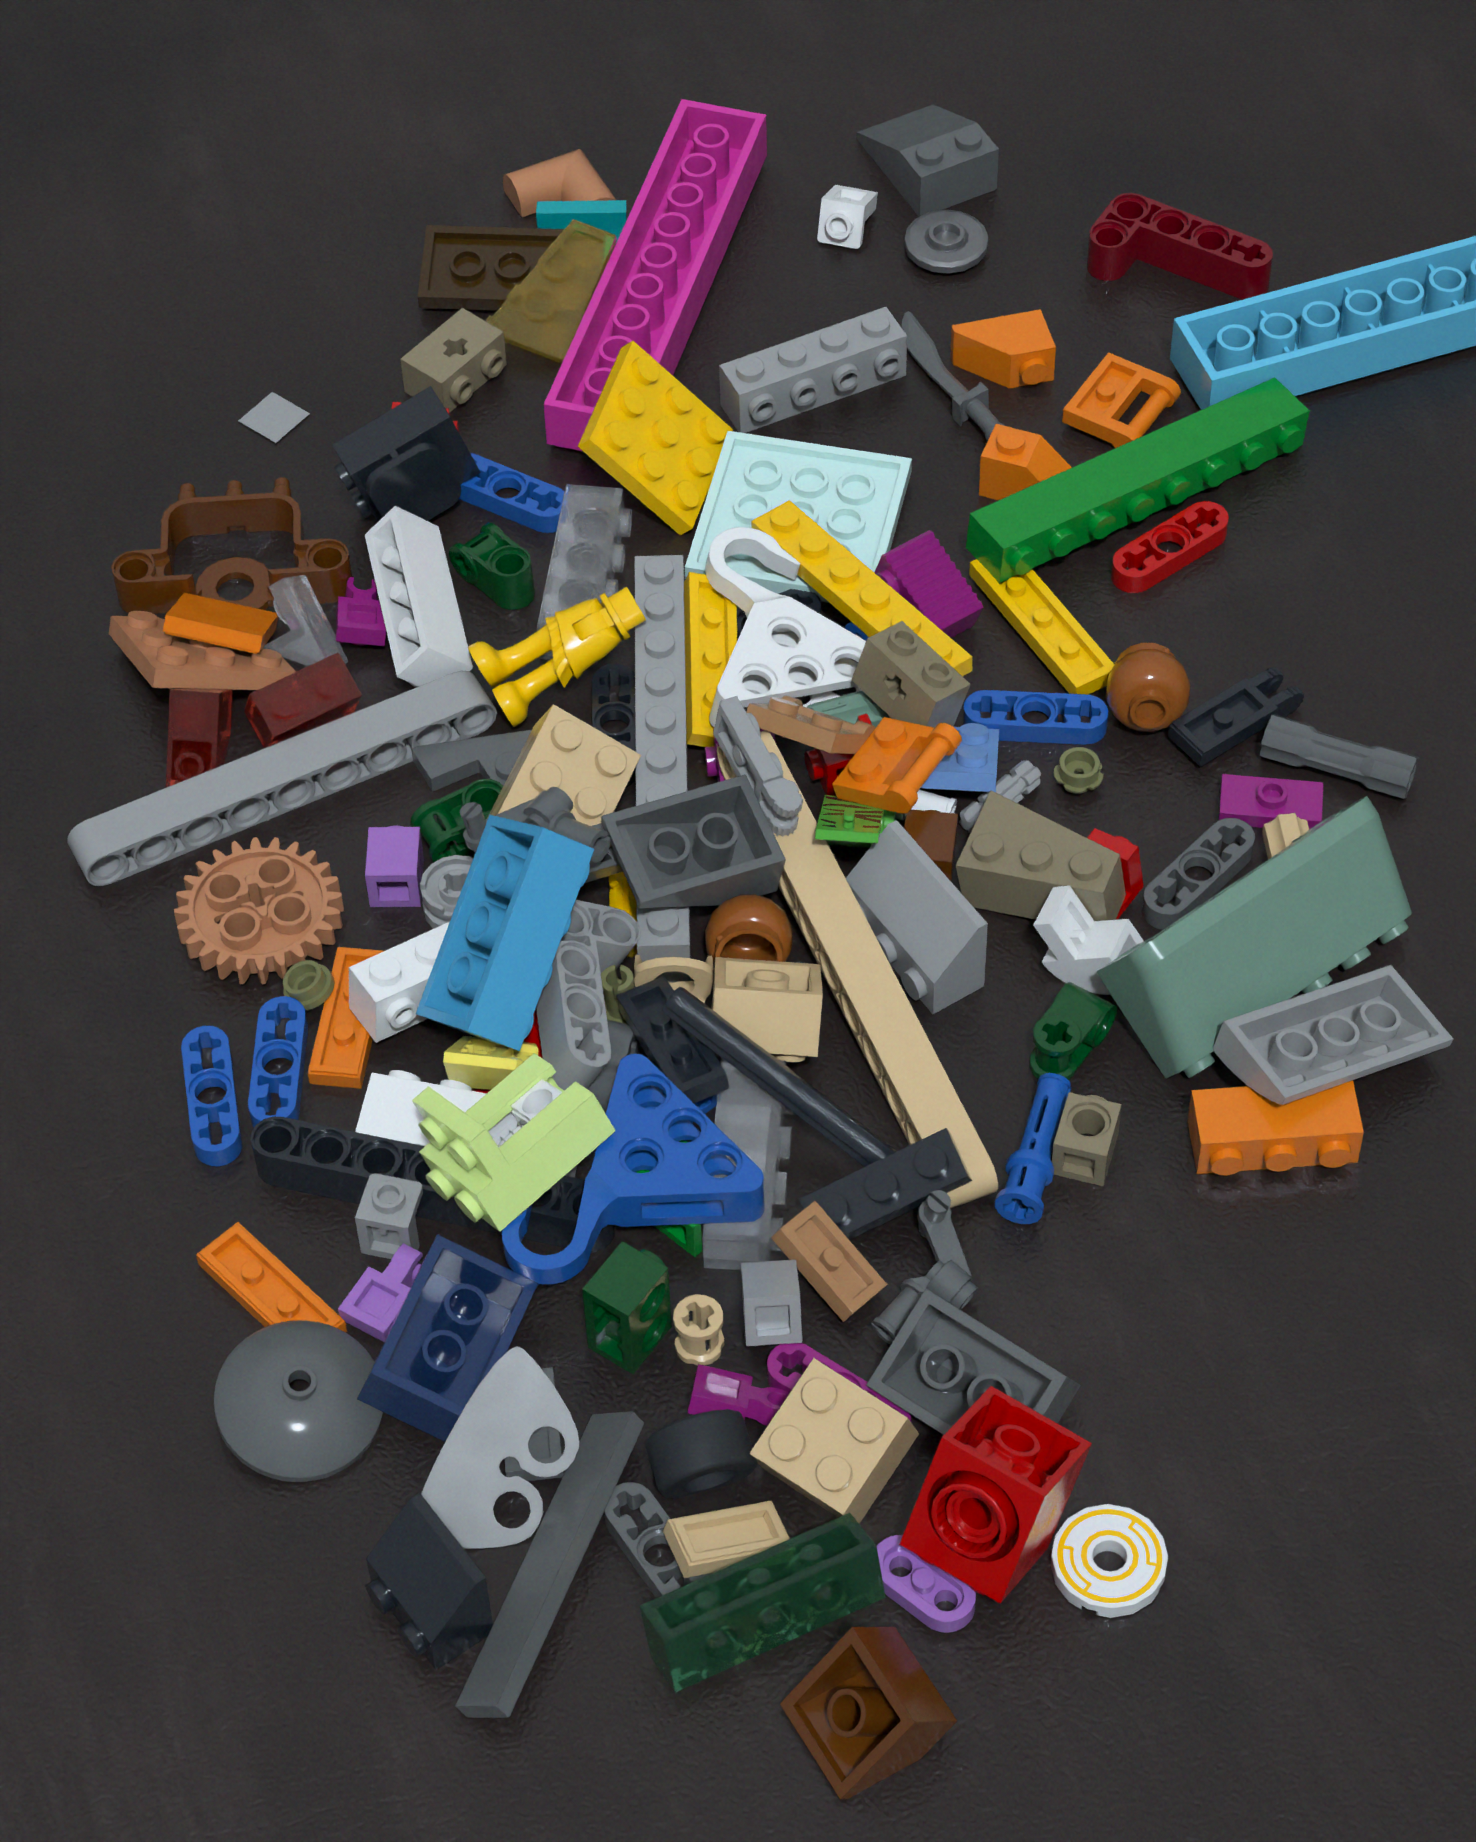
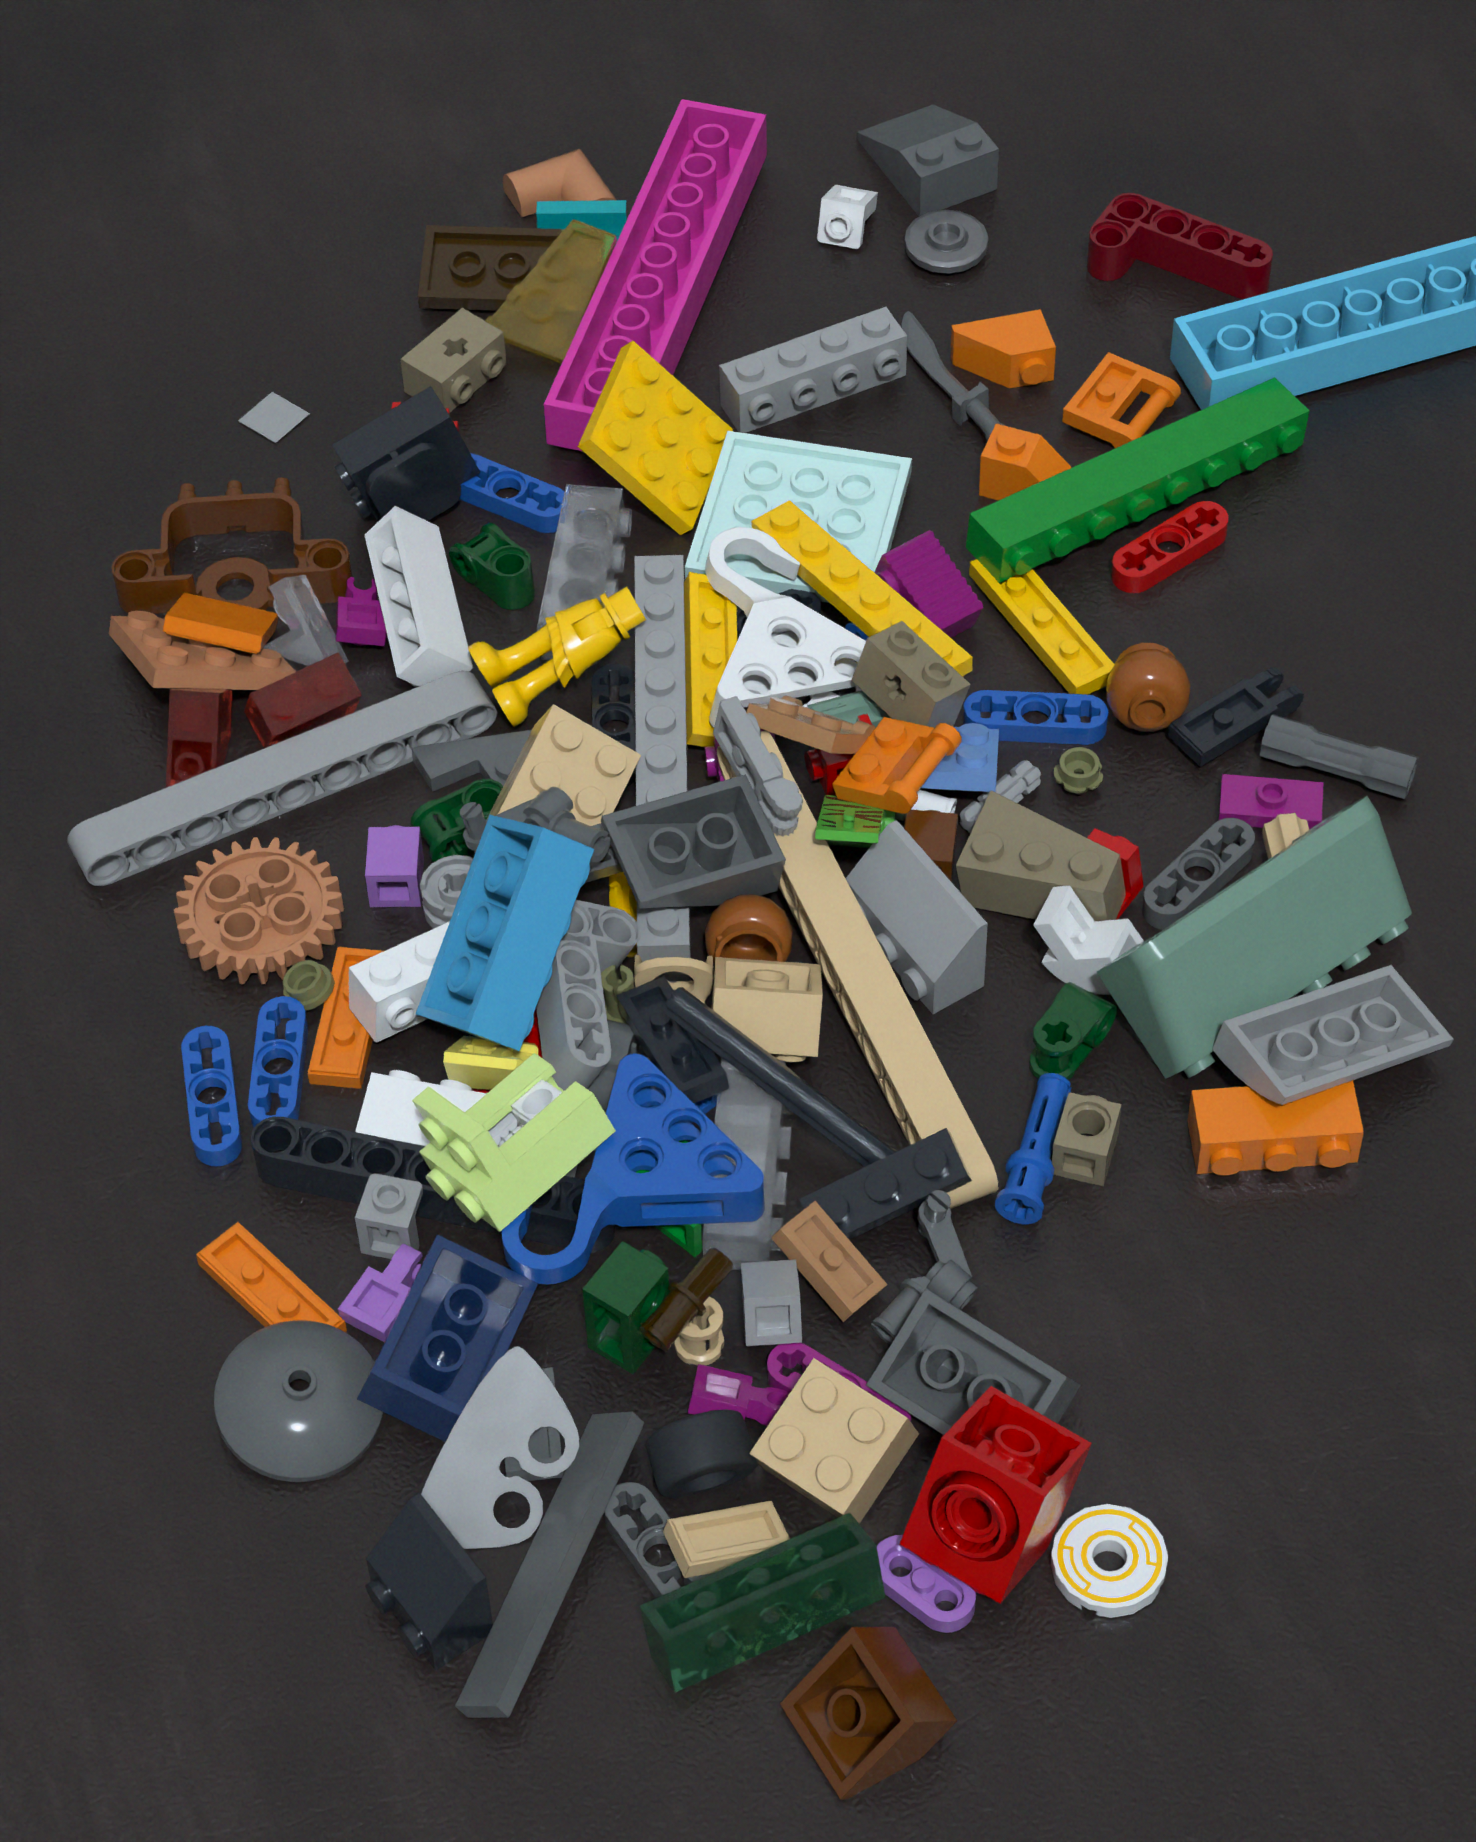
none -> dark brown axle [639,1248,733,1351]

